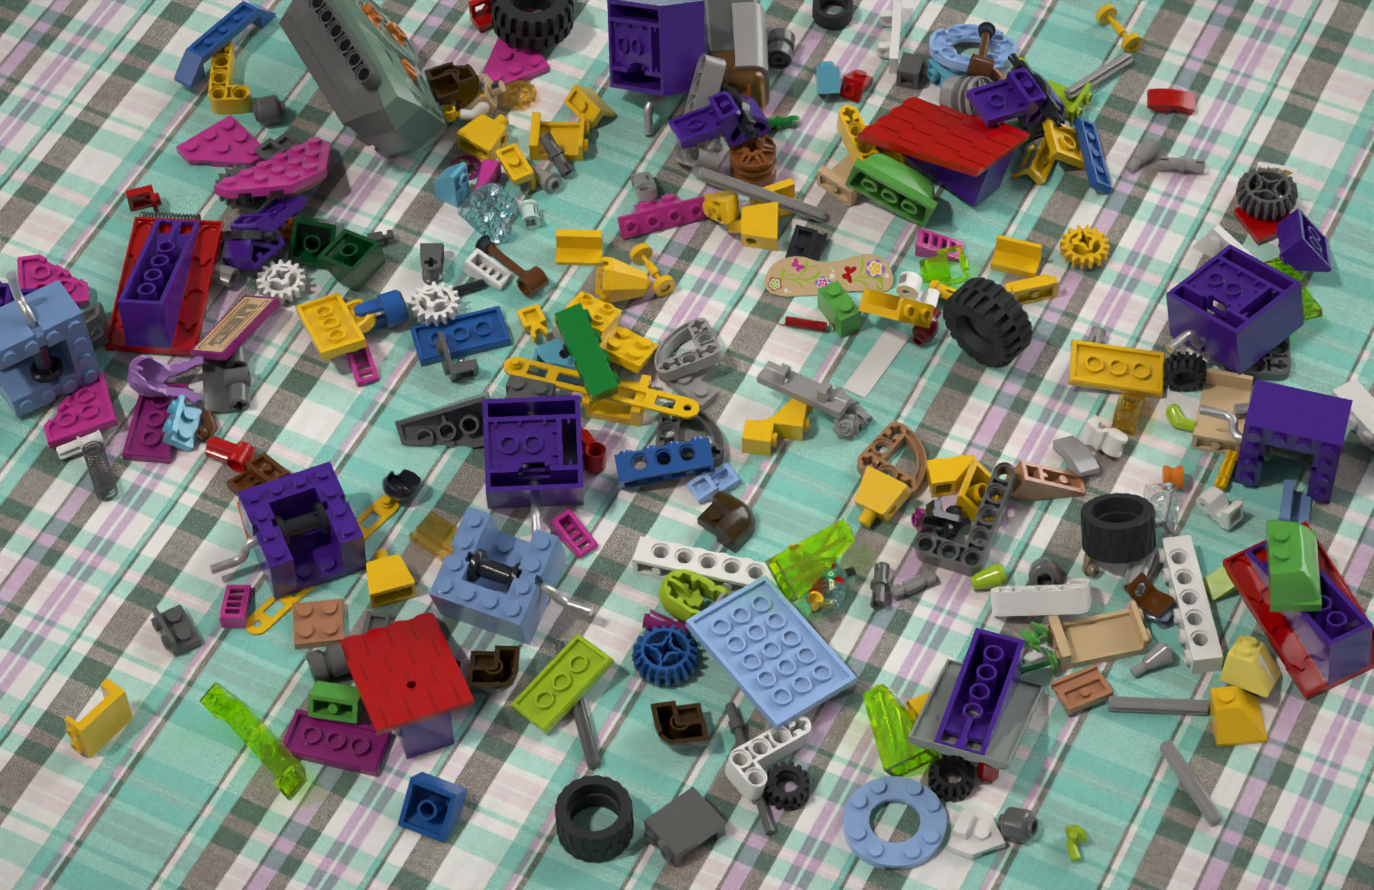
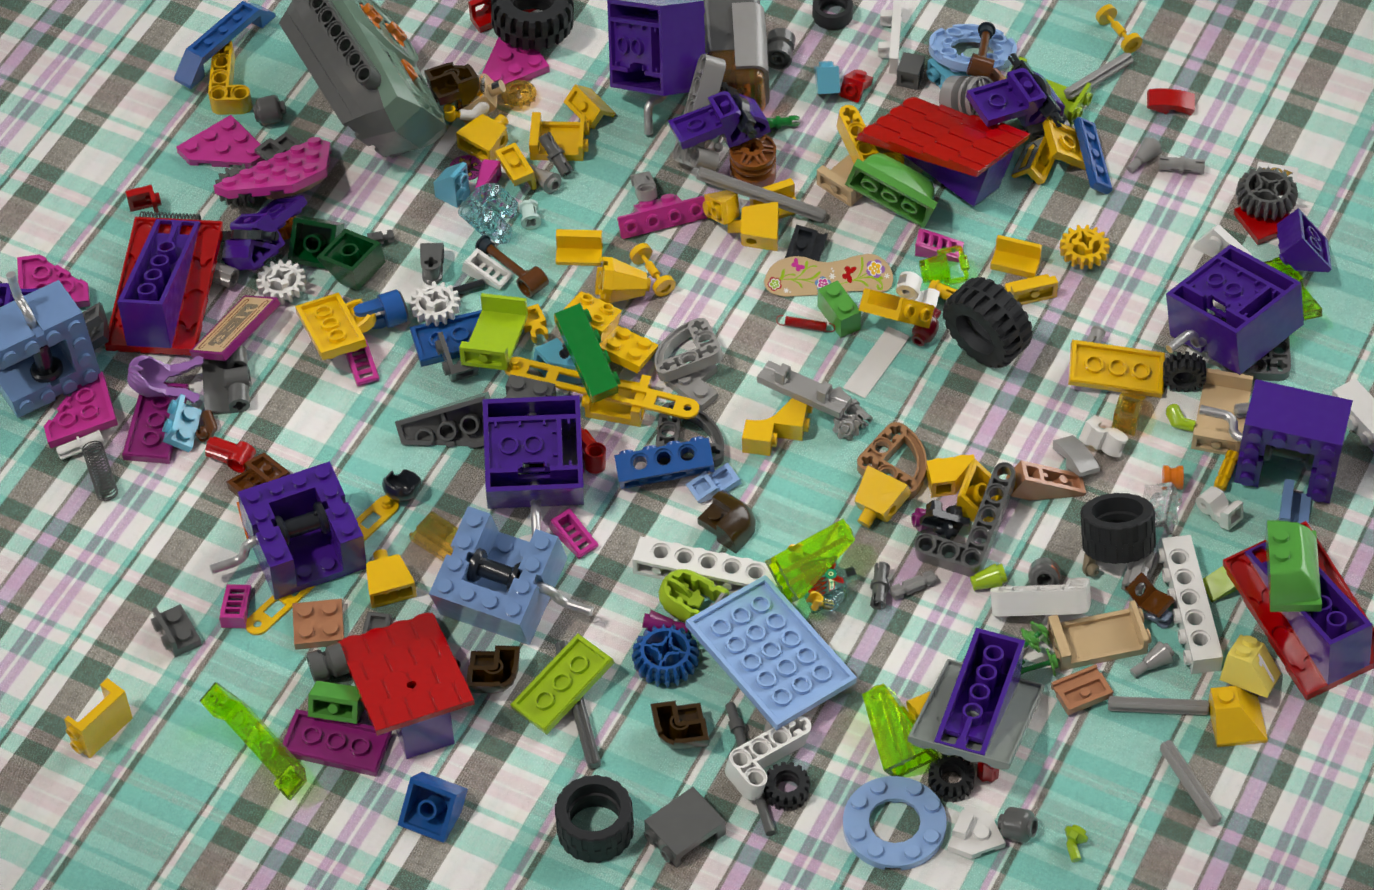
none -> lime panel [459,293,528,371]

